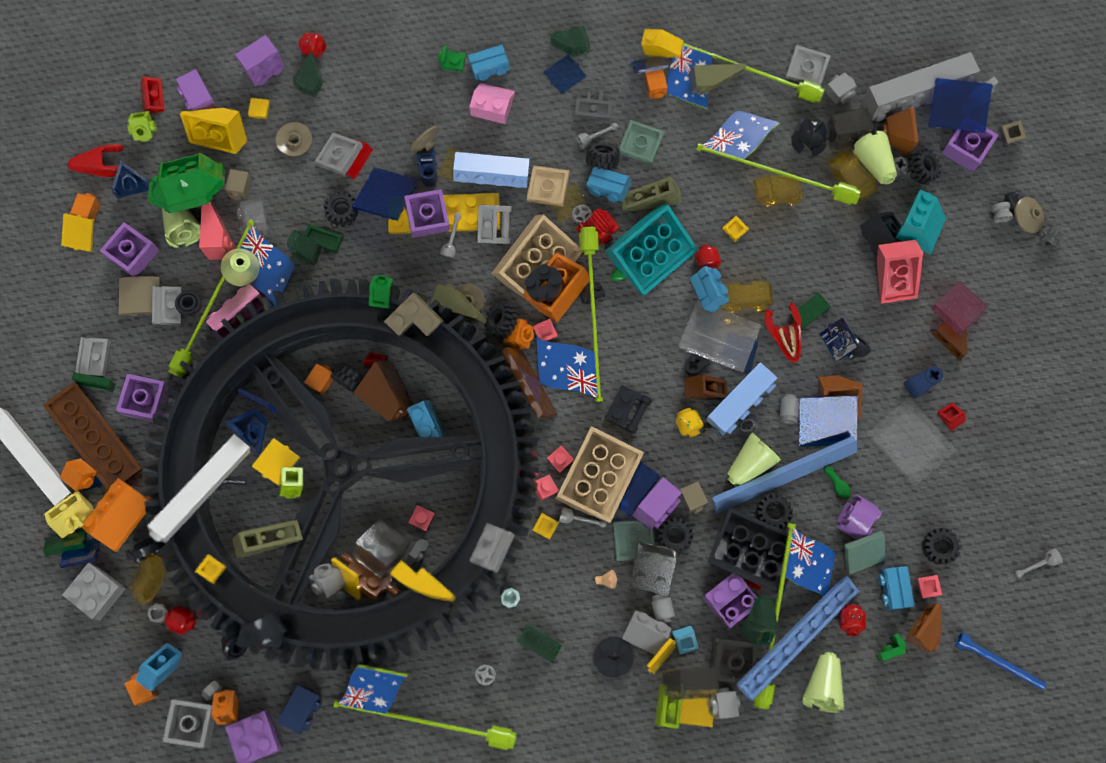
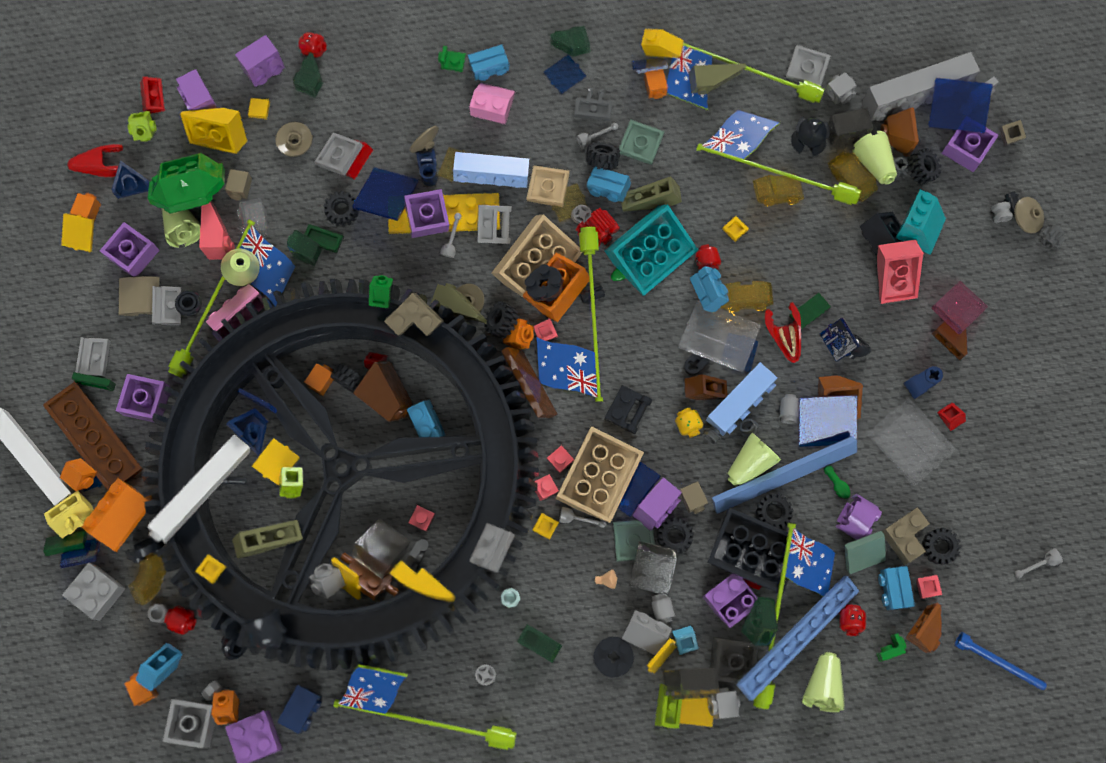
none -> dark tan brick [882,507,929,565]

